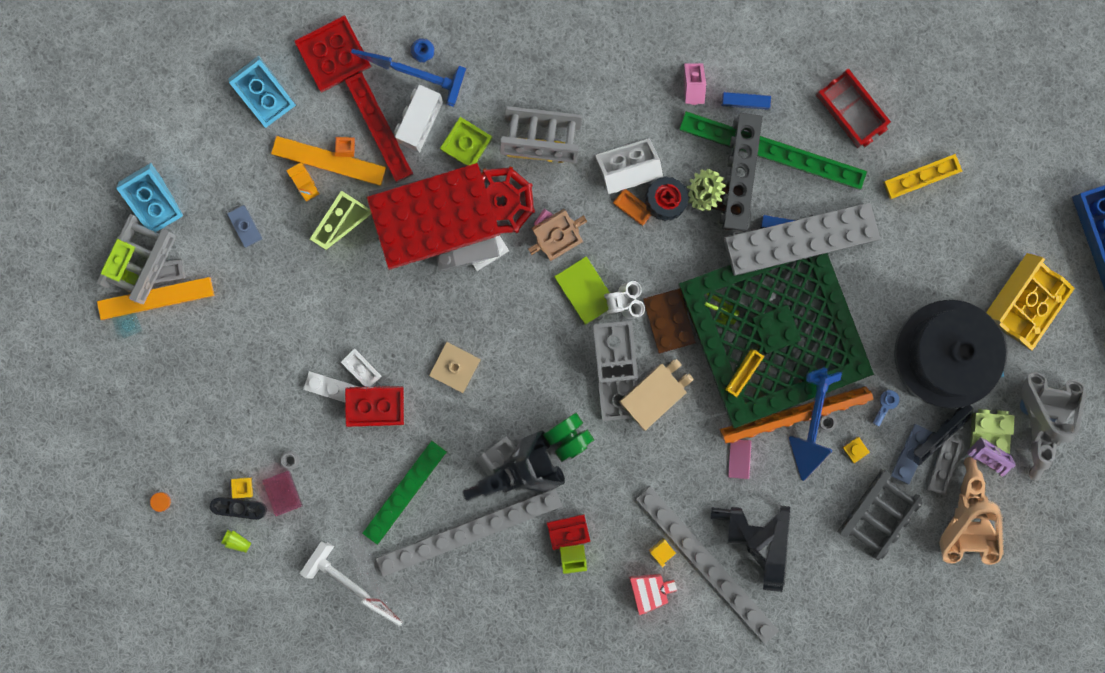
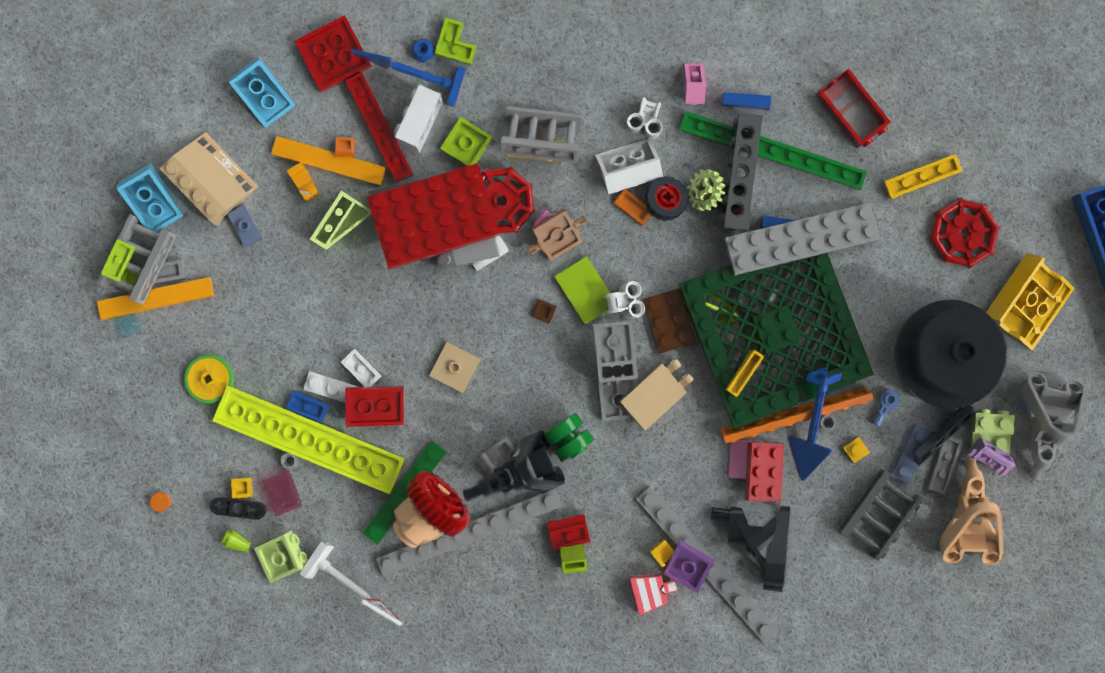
none -> tan piece [159,132,259,226]
none -> yellow wheel [184,354,234,404]
none -> neon yellow plate [212,385,405,494]
none -> yellowish green plate [254,531,308,583]
none -> blue plate [286,390,330,423]
none -> red piece [393,471,470,548]
none -> lime plate [435,17,477,66]
none -> reddish brown tile [532,299,557,324]
none -> white piece [626,97,662,139]
none -> medium lavender plate [664,541,715,593]
none -> plate [744,442,784,502]
none -> red plate [929,198,1001,269]

